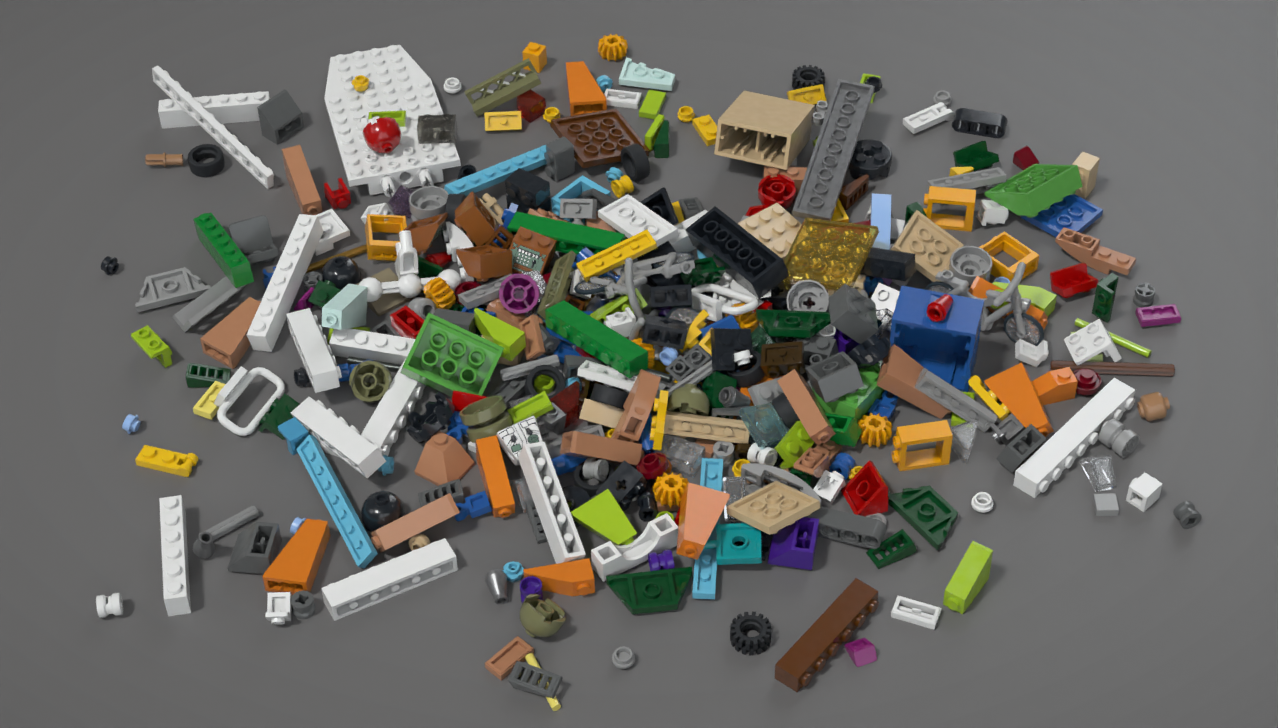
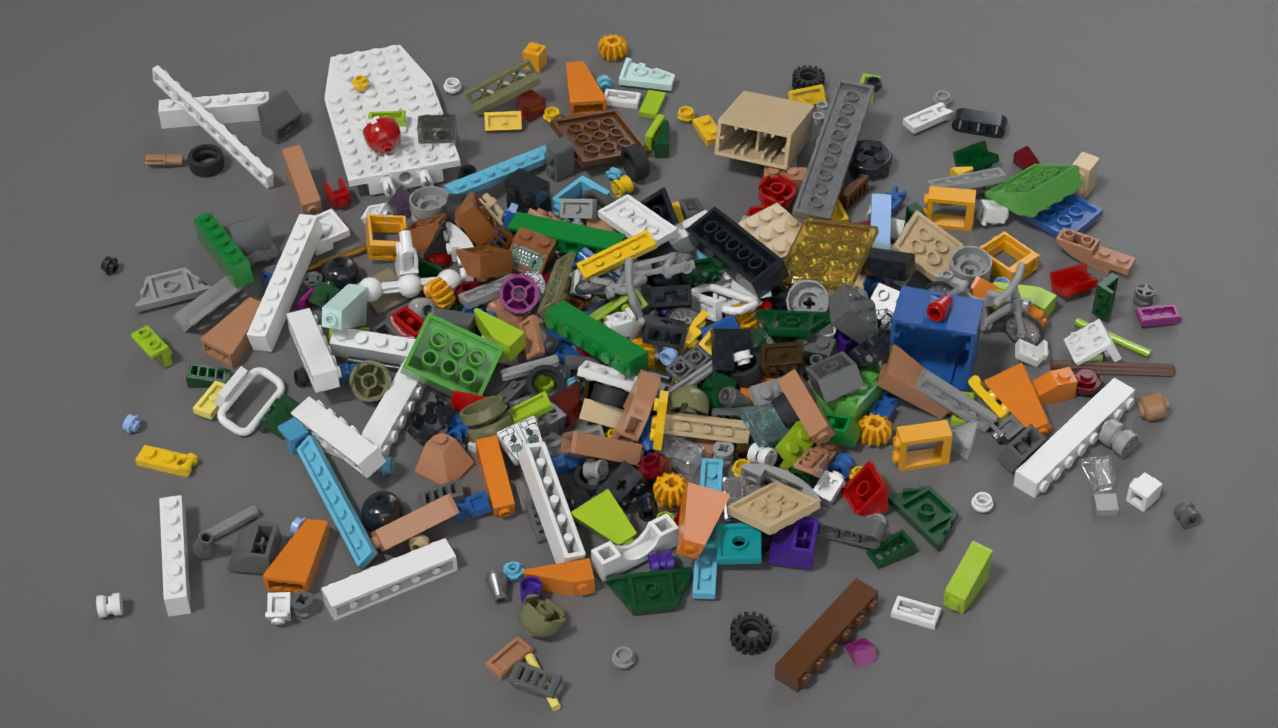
none -> blue plate [884,186,907,215]

